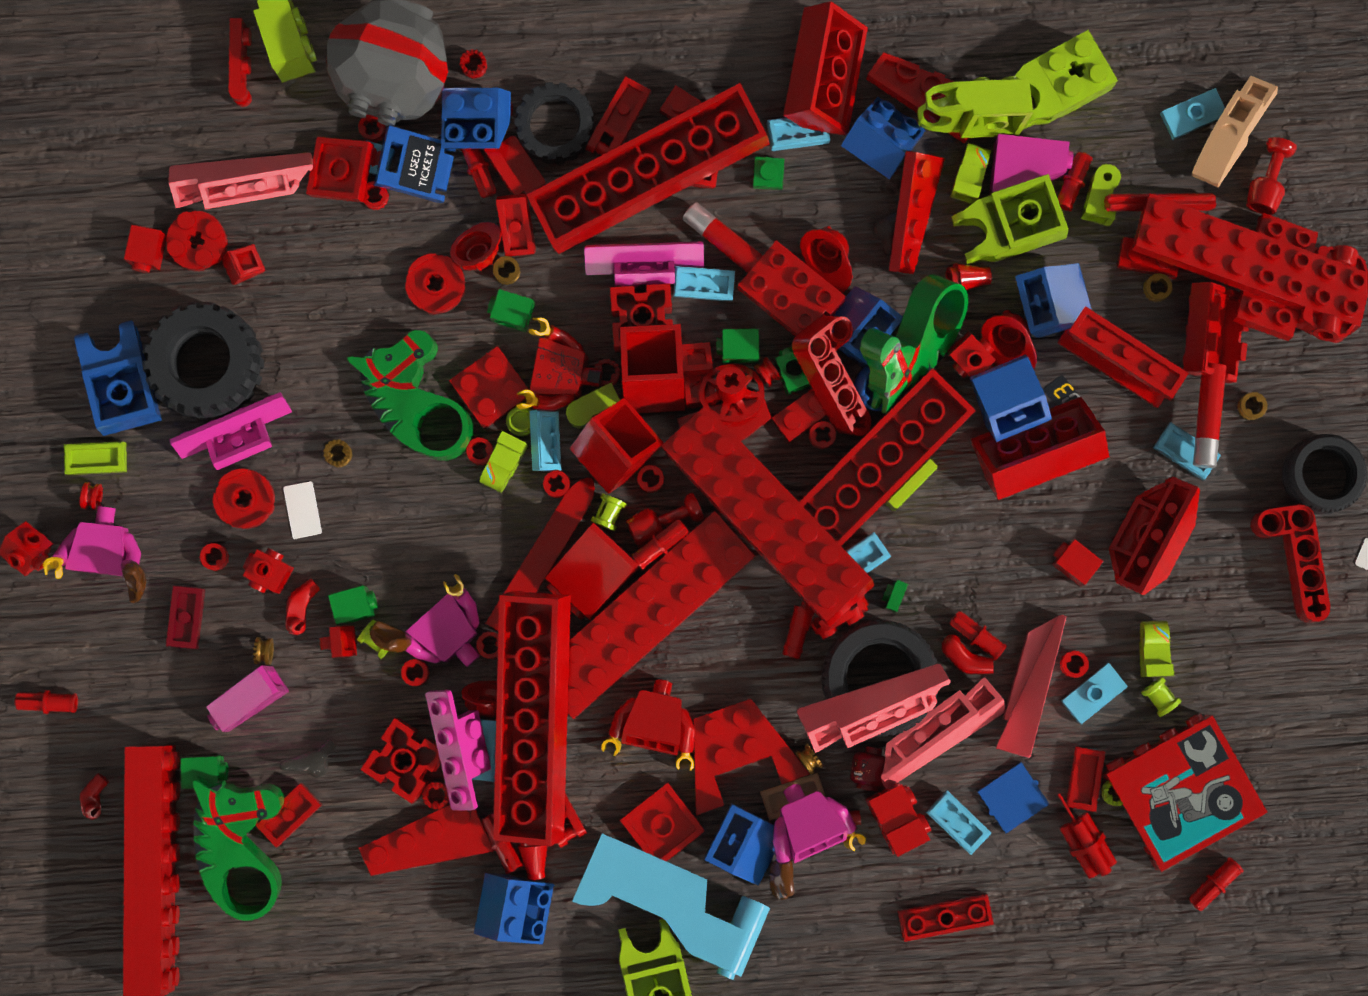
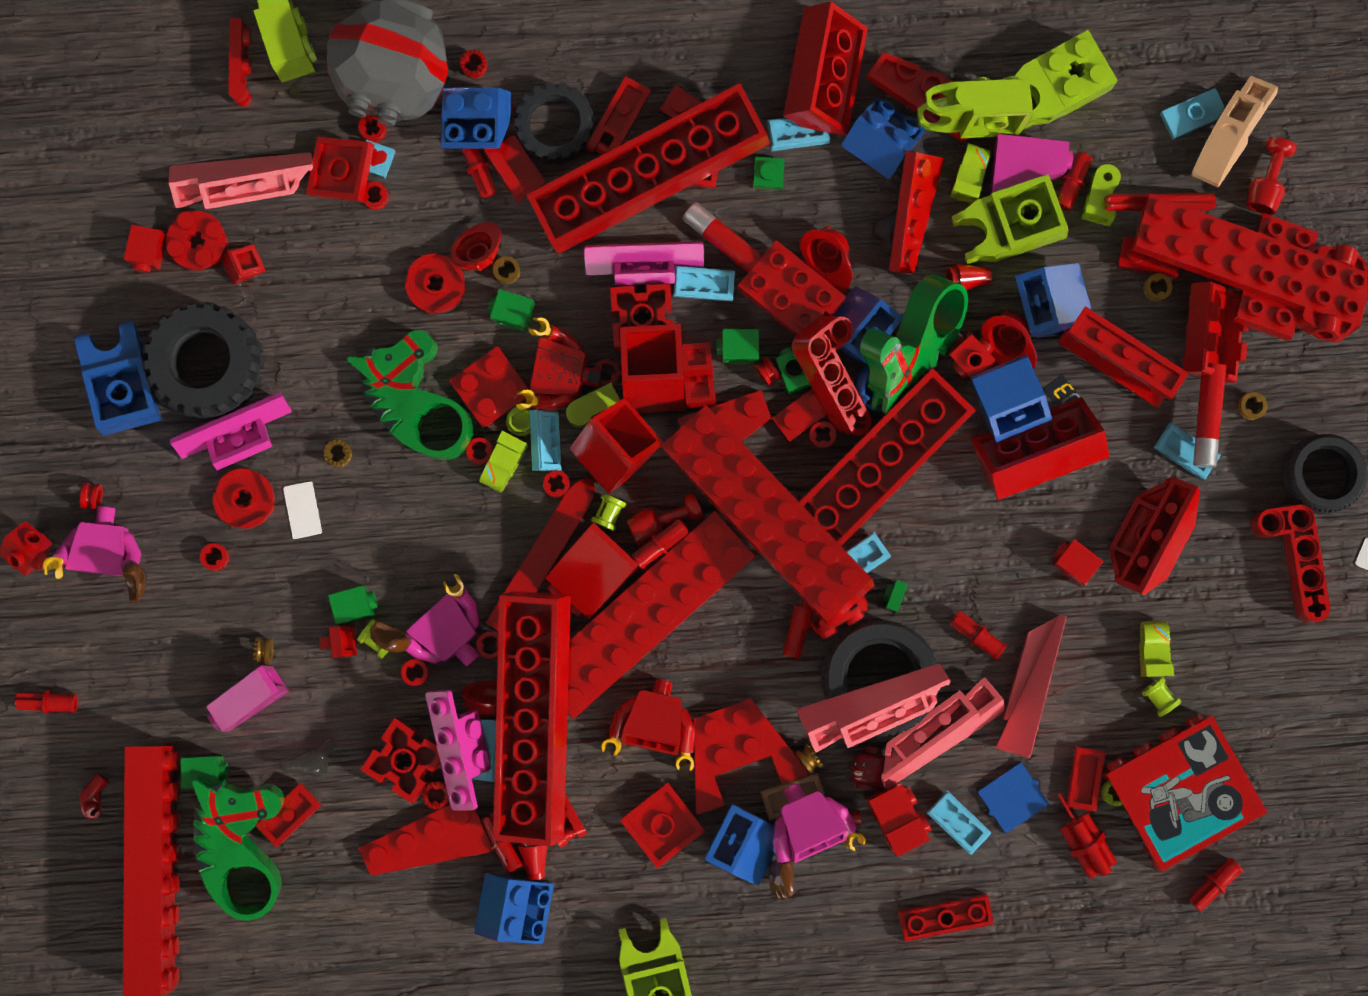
lime tile [64,442,127,475] -> none
dark red plate [166,586,205,649] -> none
red brick [243,548,294,594] -> none
red arm [285,578,321,635] -> none
container [374,125,456,203] -> none
red plate [496,193,536,256] -> none
medium azure door [572,833,770,980] -> none
red bush [637,465,664,493] -> none
red wheel [699,364,764,423] -> none
lime tile [886,459,937,511] -> none
red arm [941,634,994,674] -> none
red bush [1060,651,1089,678] -> none
medium azure plate [1061,663,1128,725] -> none

